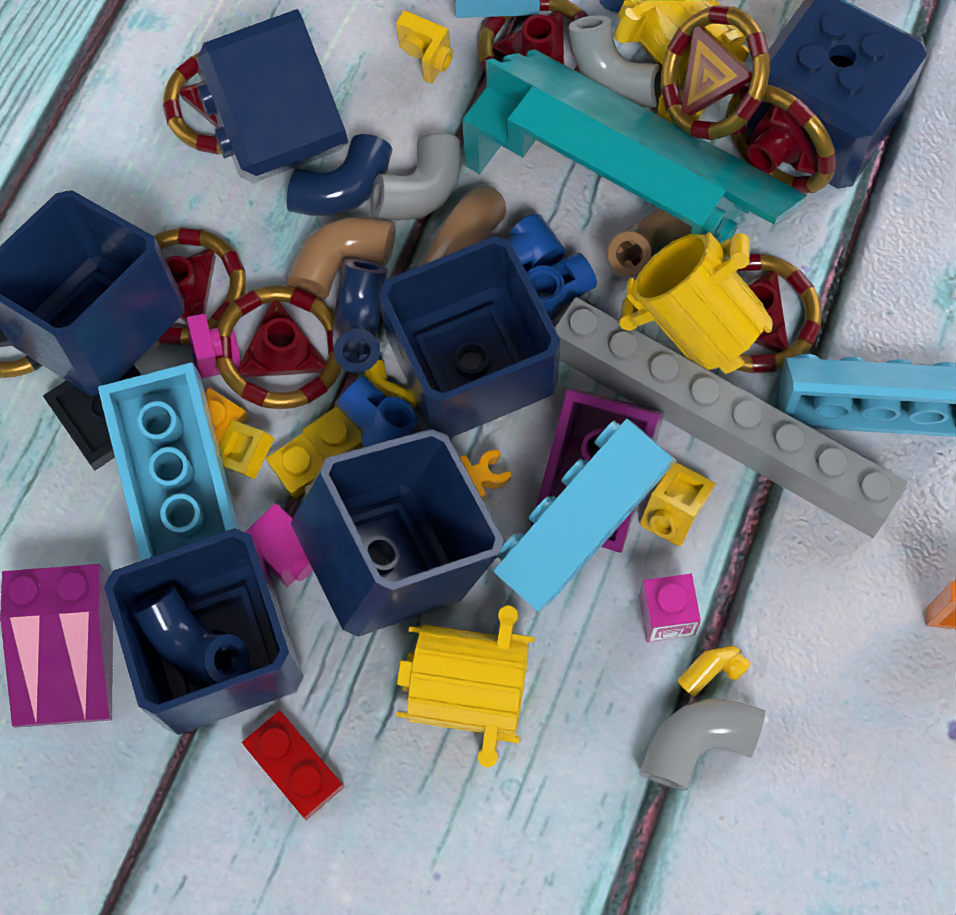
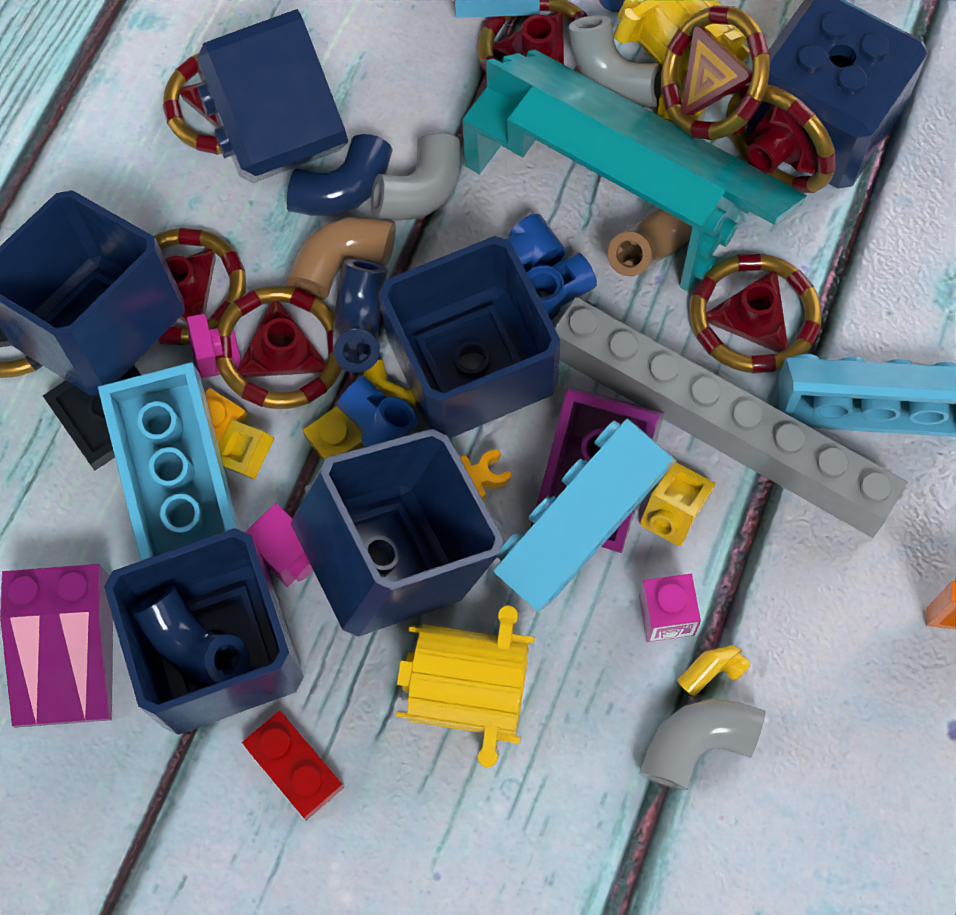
yellow plate [265,432,324,499] -> none
yellow bracket [396,10,453,84] -> none
medium nougat cylinder [422,186,507,265] -> none
yellow container [619,232,772,374] -> none

